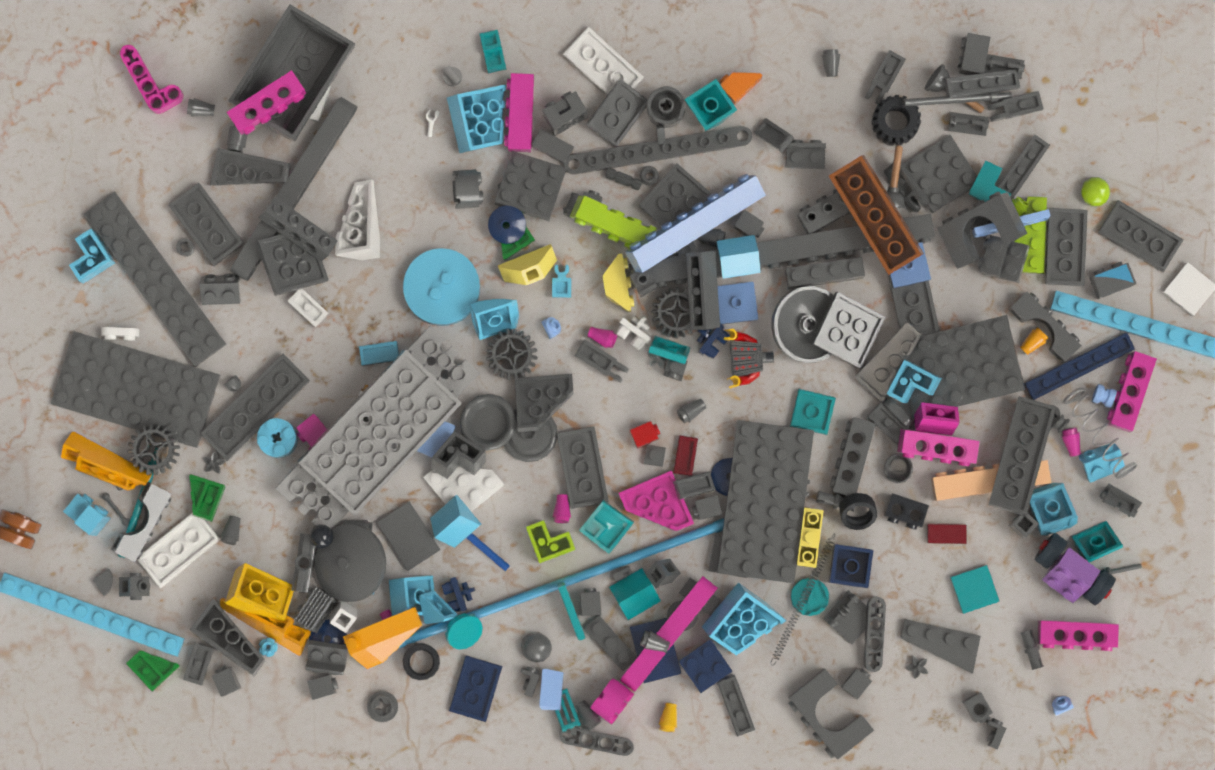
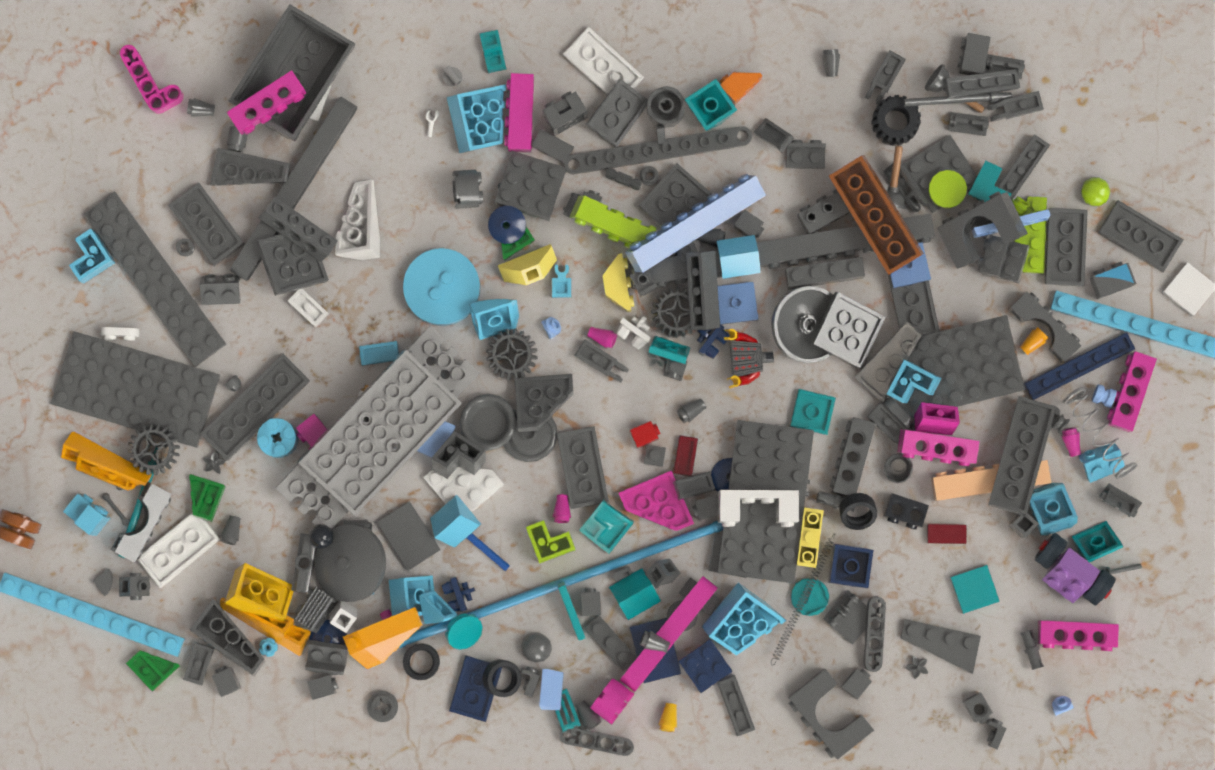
none -> black tyre [482,659,522,698]
none -> white plate [718,490,799,527]
none -> lime tile [928,170,967,209]

